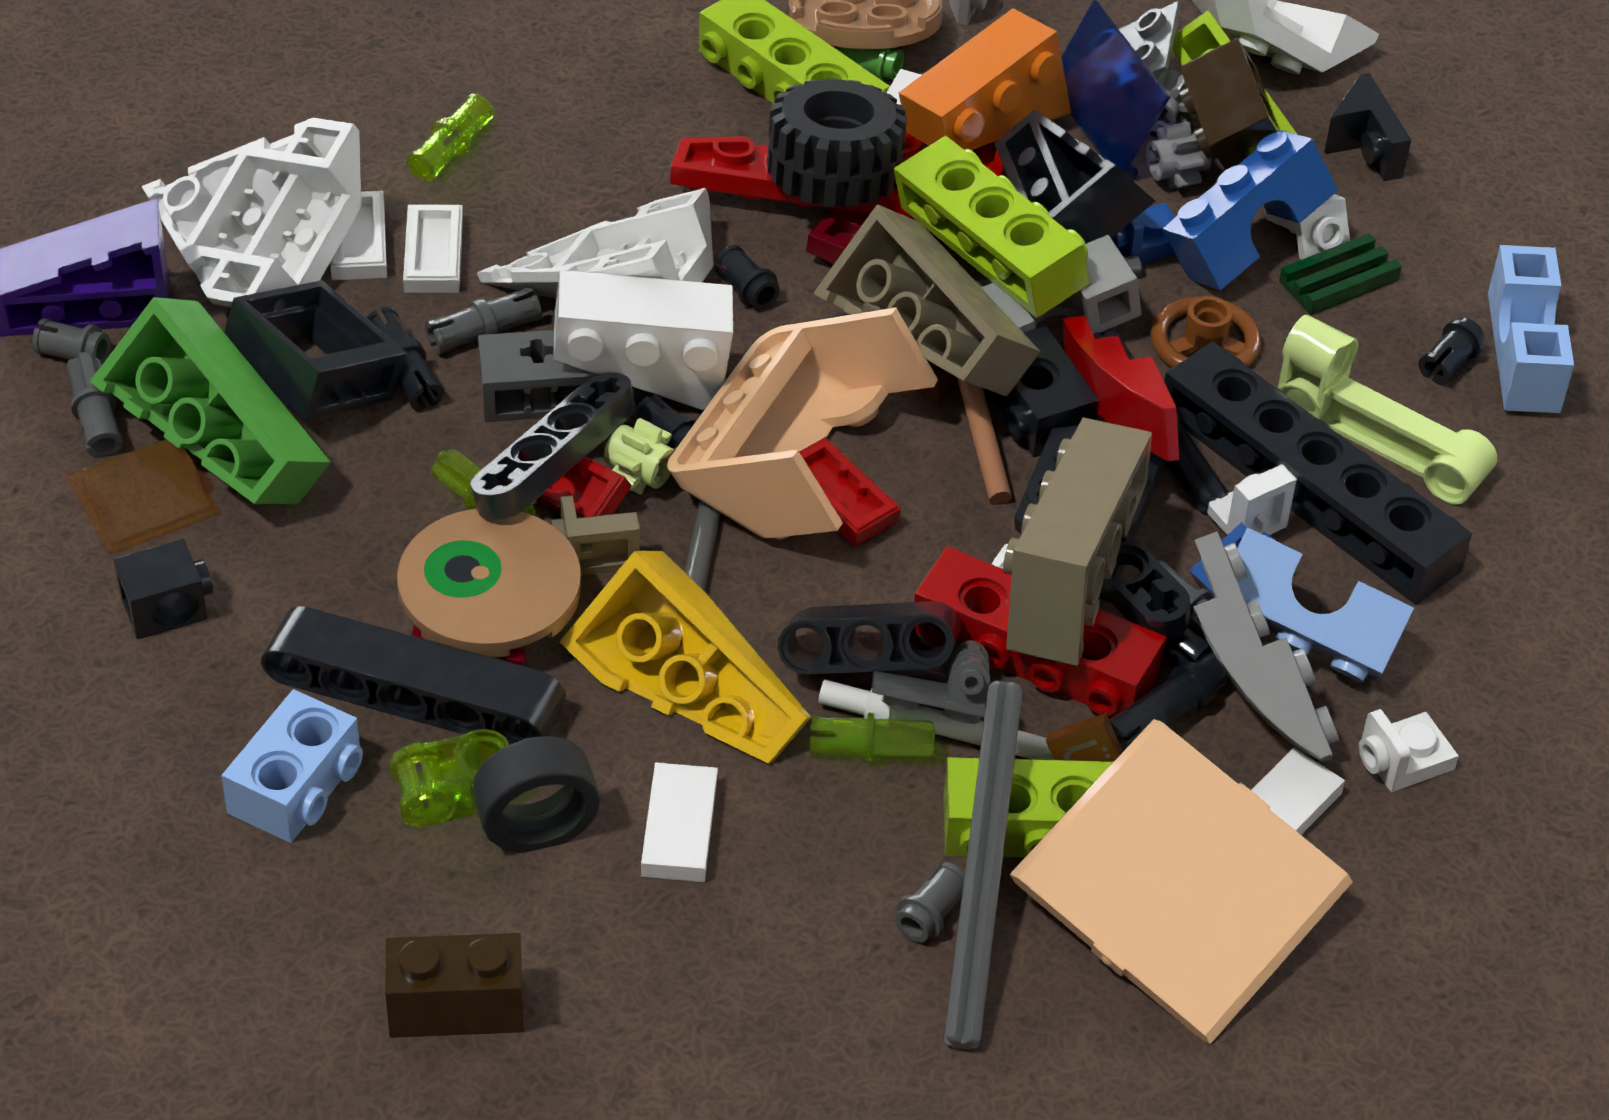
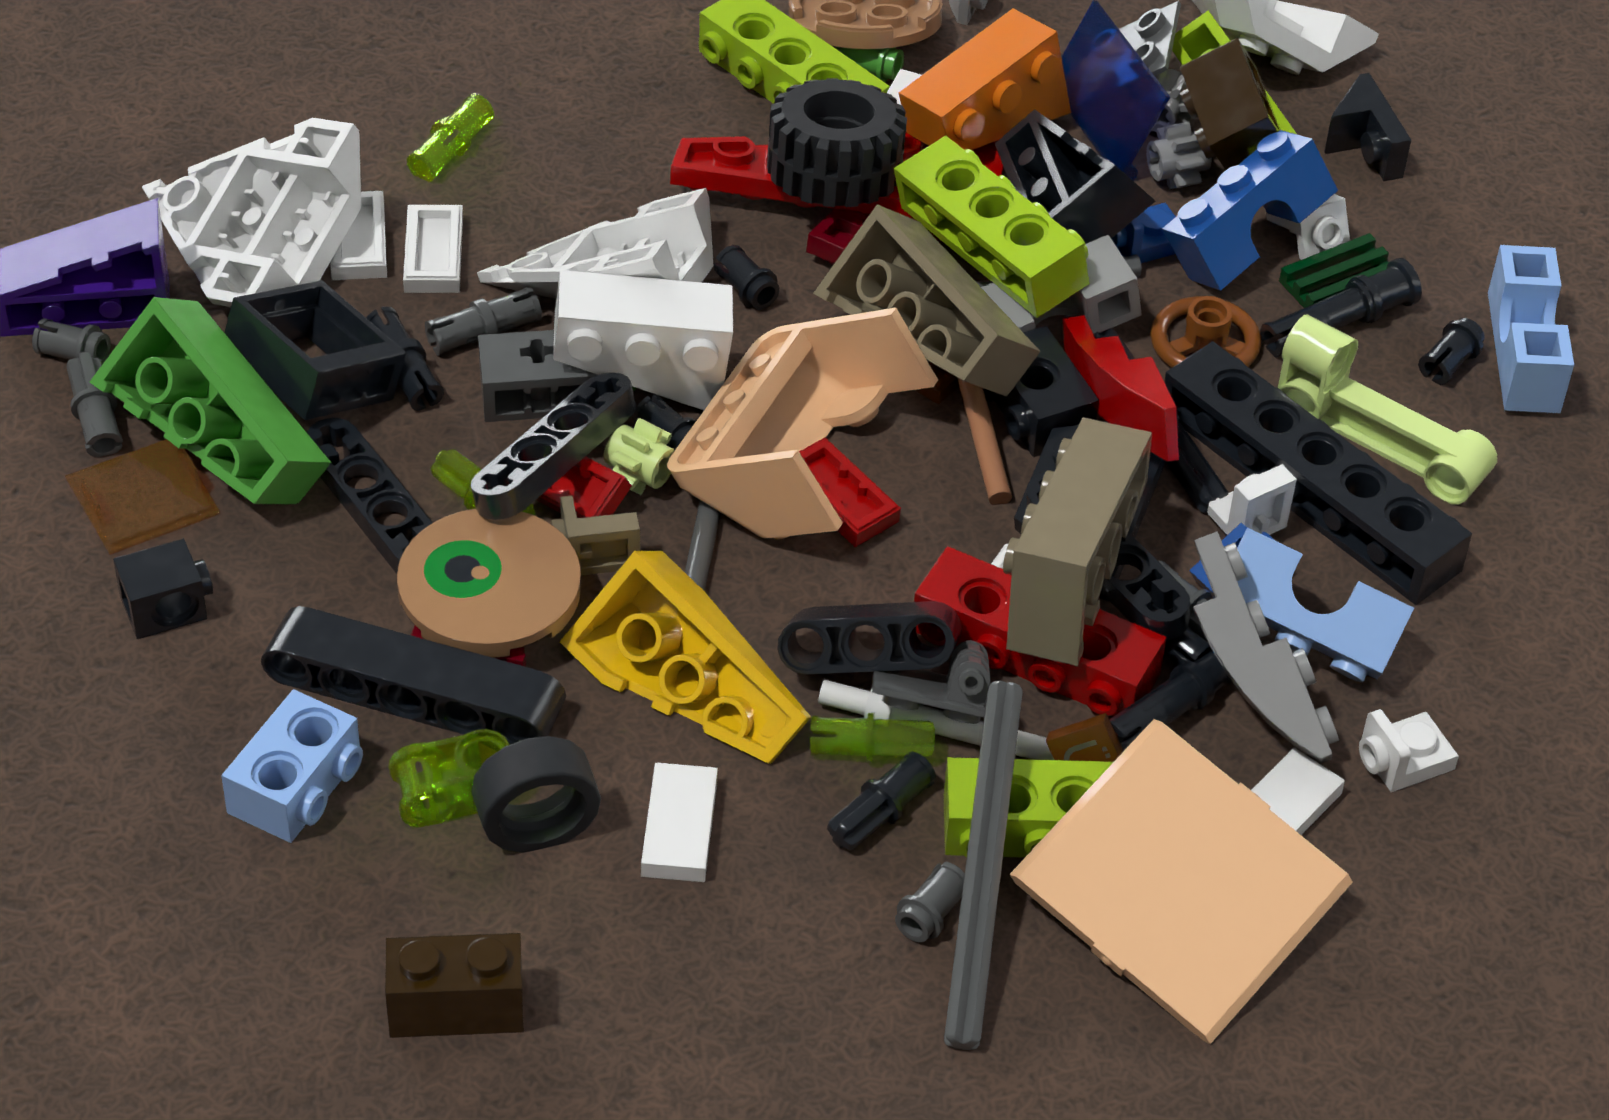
none -> black beam [307,418,432,574]
none -> black axle [827,751,936,850]
none -> black pin [1260,258,1422,357]

